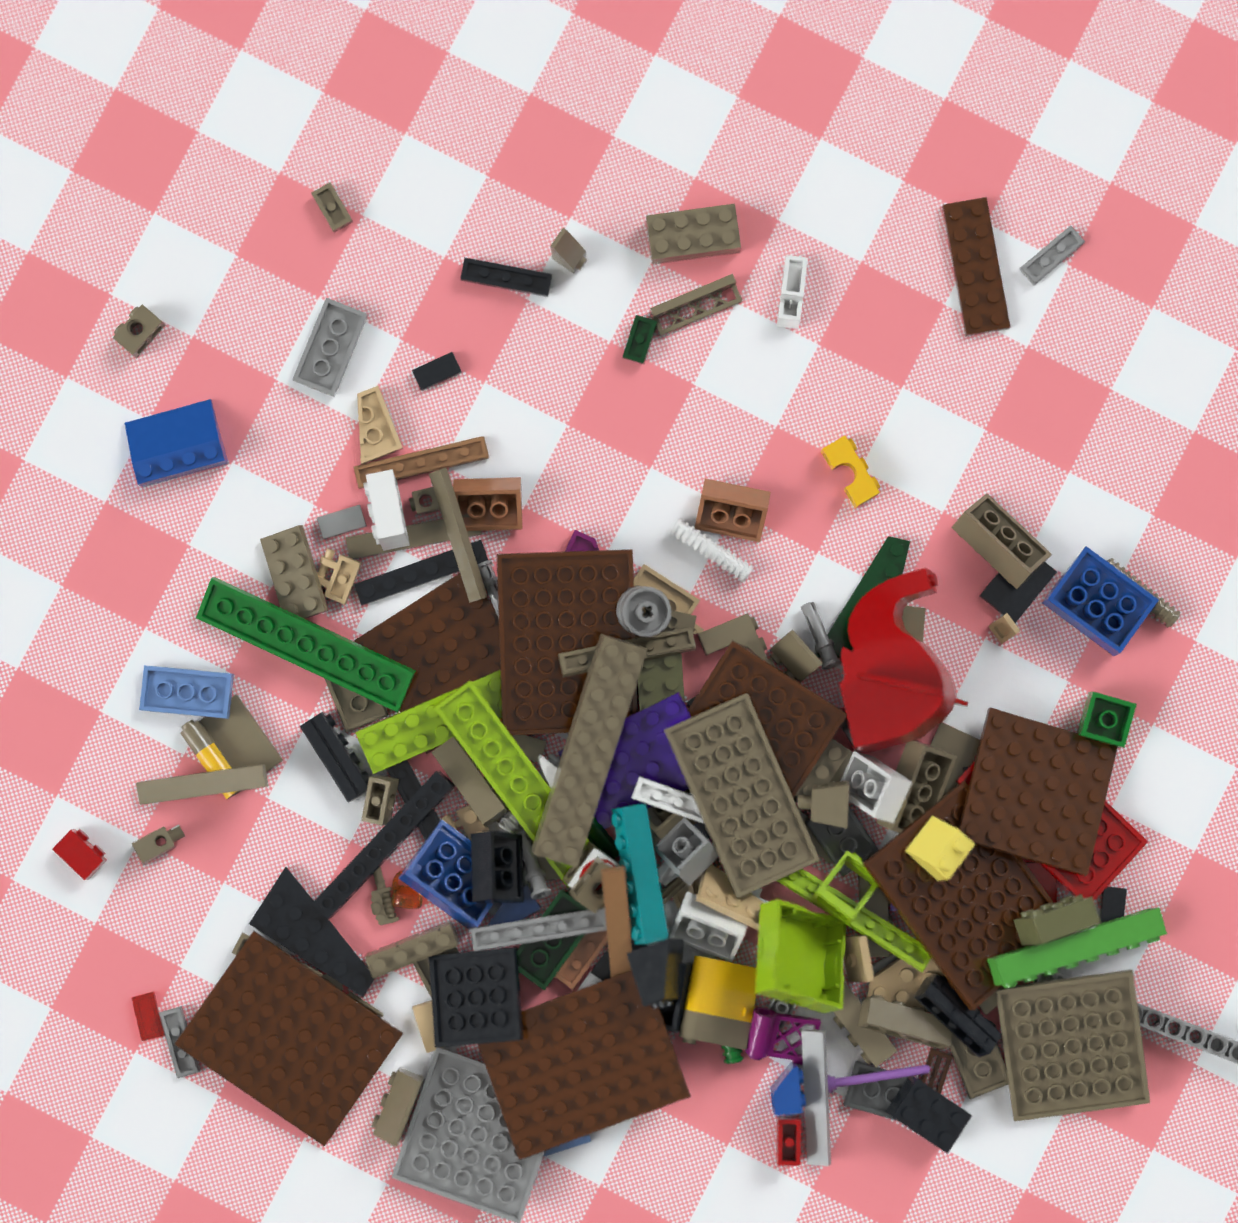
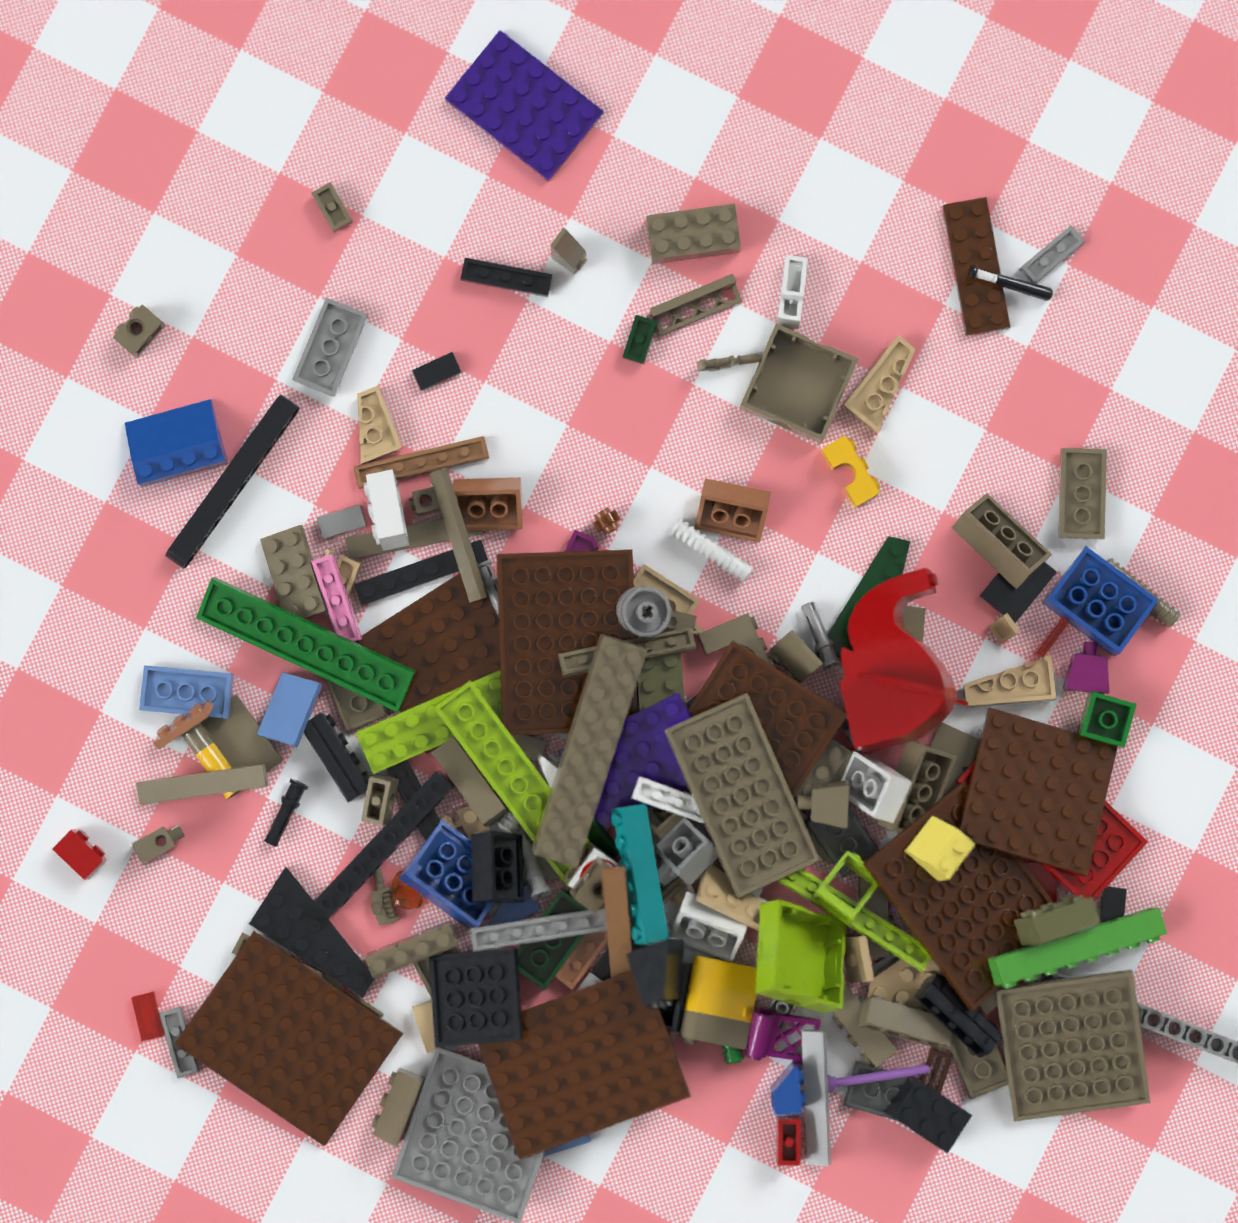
none -> nougat plate [153,700,214,750]
none -> black beam [165,394,300,569]
none -> medium blue tile [257,672,323,748]
none -> black pin [264,778,309,847]
none -> bright pink tile [311,554,362,642]
none -> dark purple plate [444,30,604,182]
none -> dark orange gear [593,507,621,535]
none -> dark tan piece [696,353,760,372]
none -> dark tan tile [739,323,858,444]
none -> tan wing [842,335,916,433]
none -> tan wing [963,655,1056,708]
none -> black piece [968,265,1053,301]
none -> clear red tile [1033,617,1069,658]
none -> dark tan plate [1058,448,1107,539]
none -> magenta torso [1063,641,1109,694]

